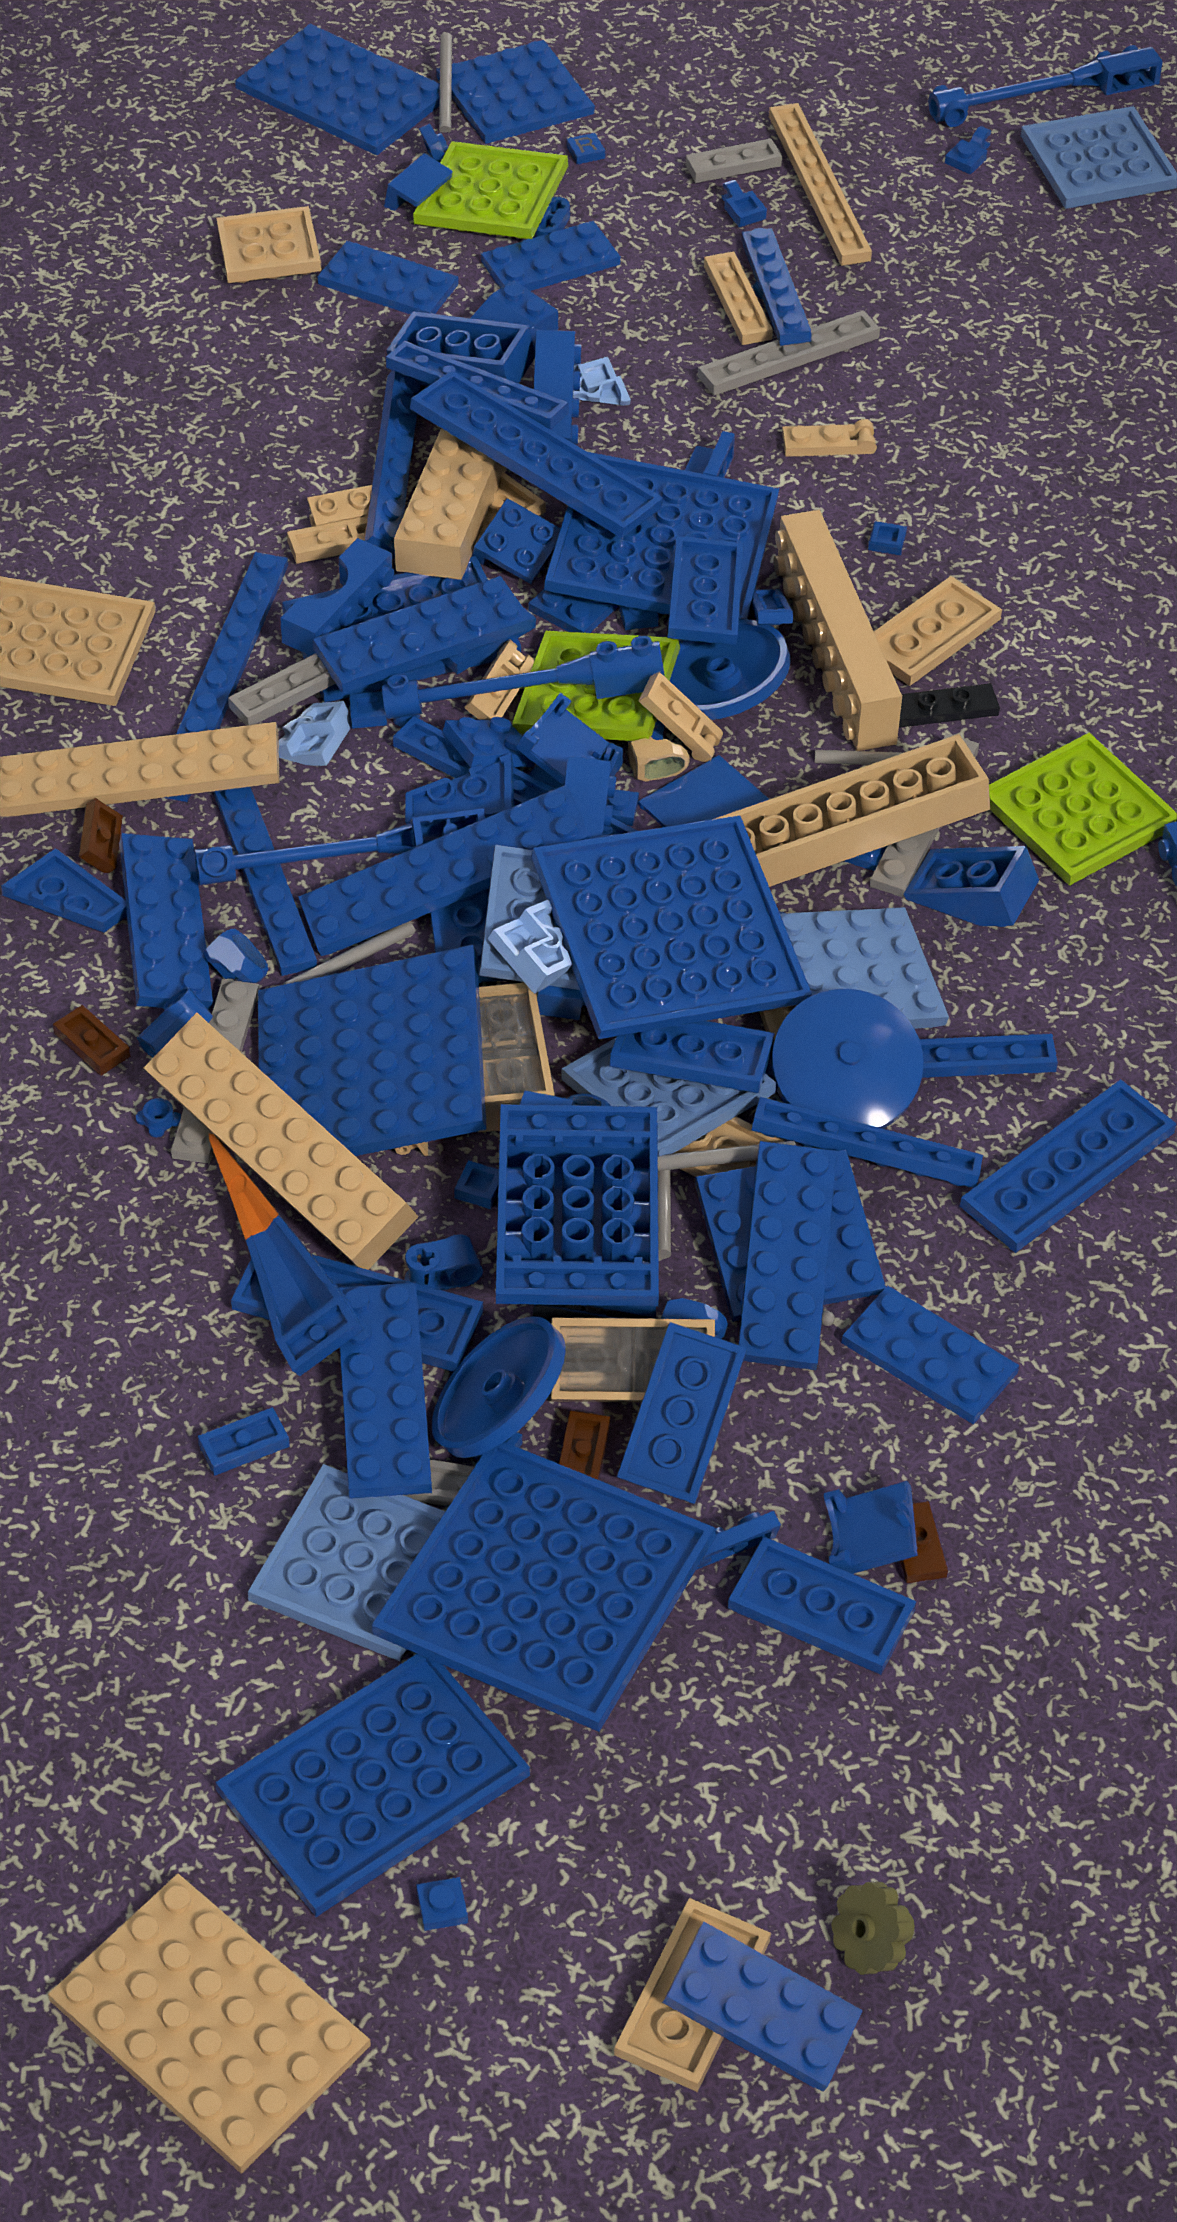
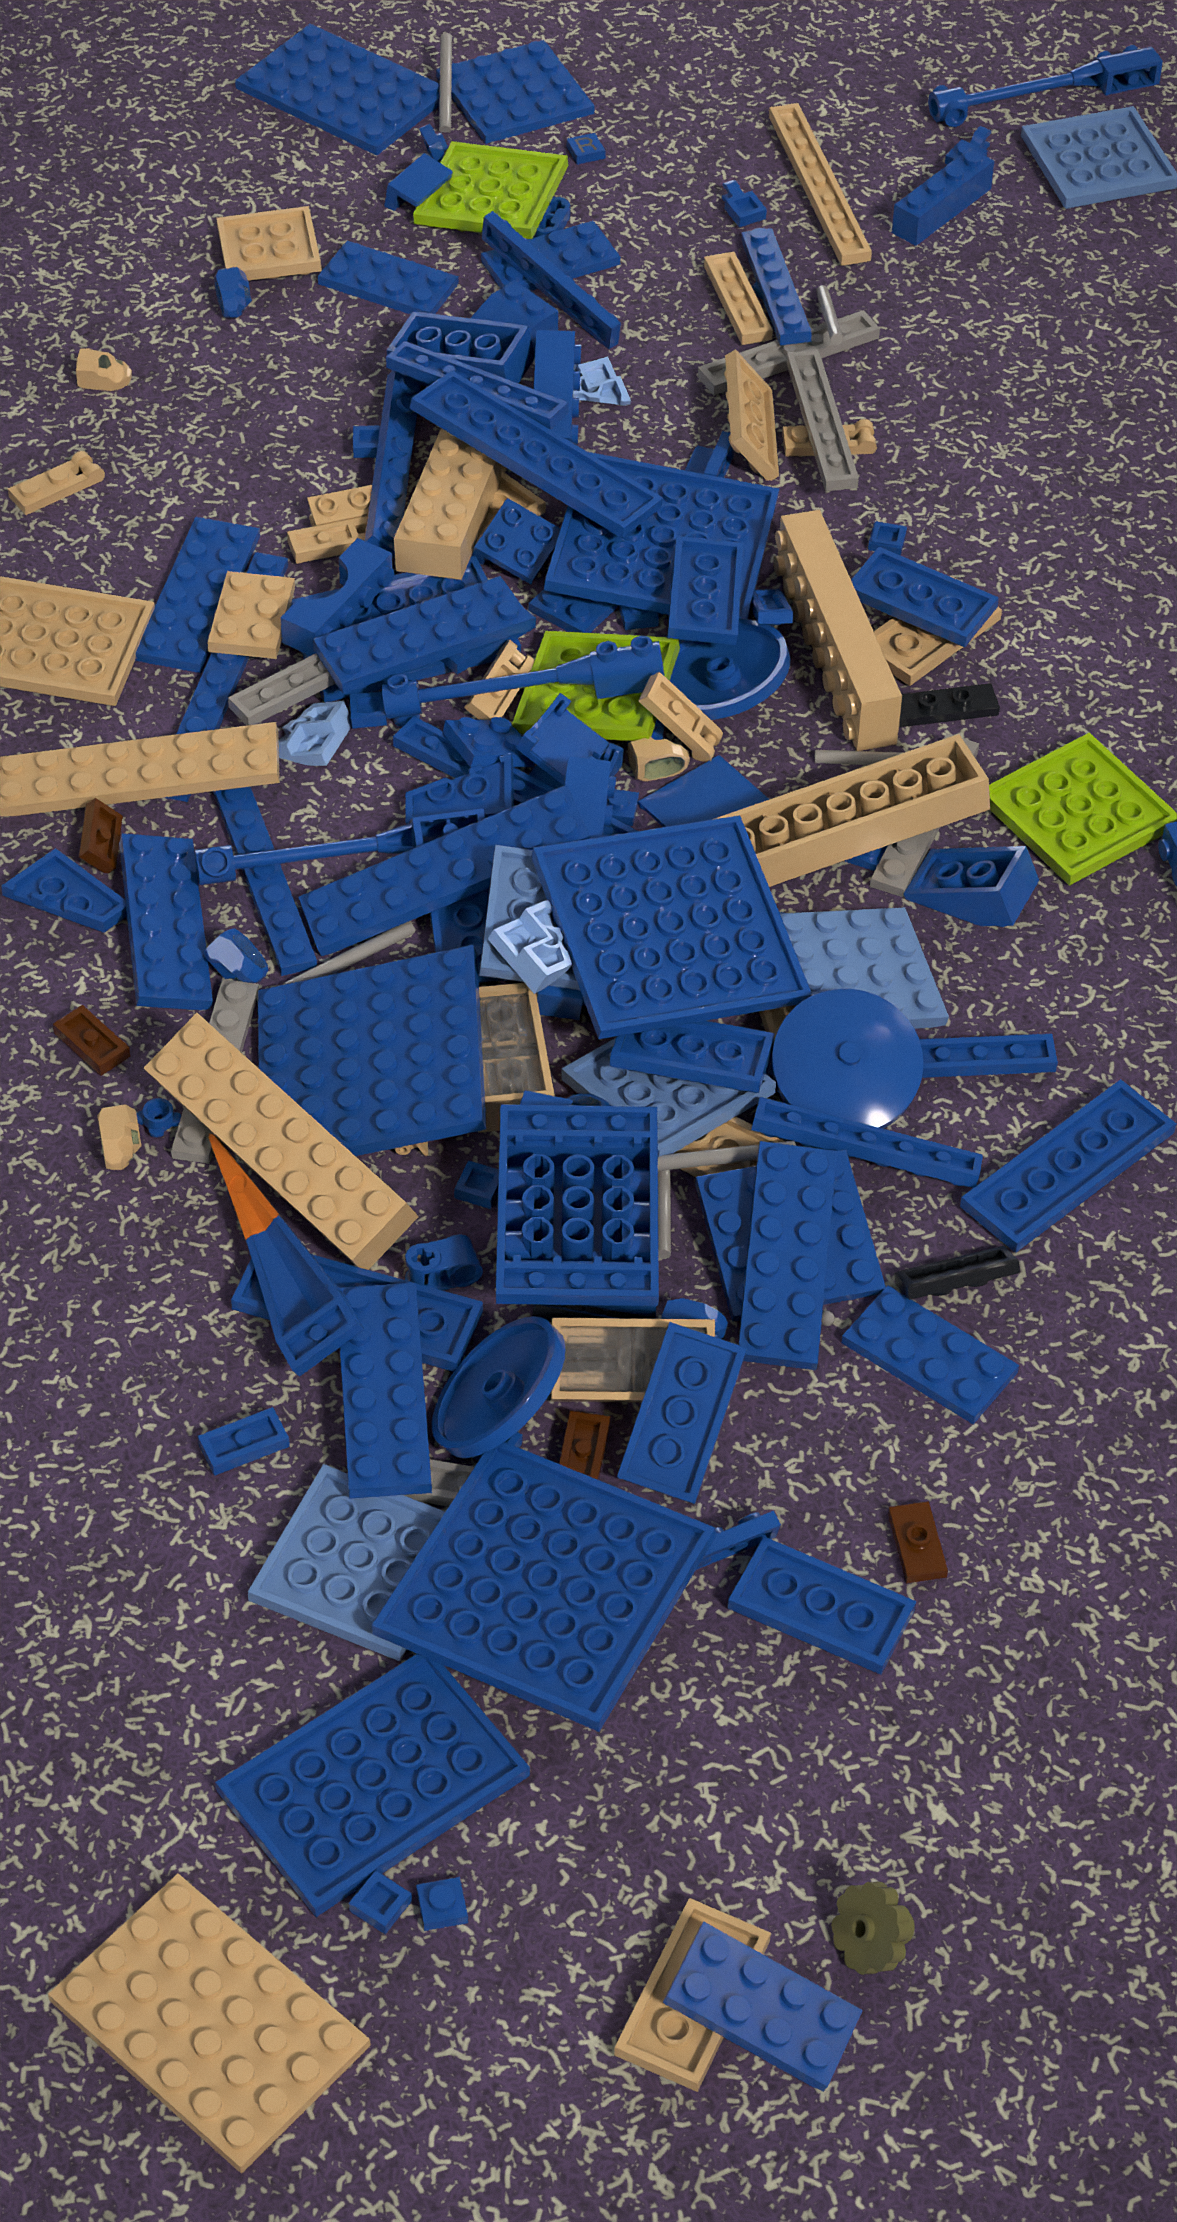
blue piece [137,987,213,1058] -> none
light grey plate [685,138,782,183] -> none
blue piece [824,1481,918,1574] -> none
none -> tan plate [8,451,105,515]
none -> tan rock [76,348,132,391]
none -> tan rock [97,1105,141,1170]
none -> blue plate [135,517,260,673]
none -> tan plate [208,571,295,659]
none -> blue rock [214,267,252,318]
none -> blue plate [349,1870,412,1934]
none -> blue plate [353,425,381,458]
none -> blue plate [482,211,621,349]
none -> tan plate [724,350,779,480]
none -> light grey plate [786,350,859,491]
none -> light grey bar [816,285,844,346]
none -> blue plate [851,547,999,647]
none -> blue brick [892,148,994,246]
none -> black plate [894,1246,1020,1300]

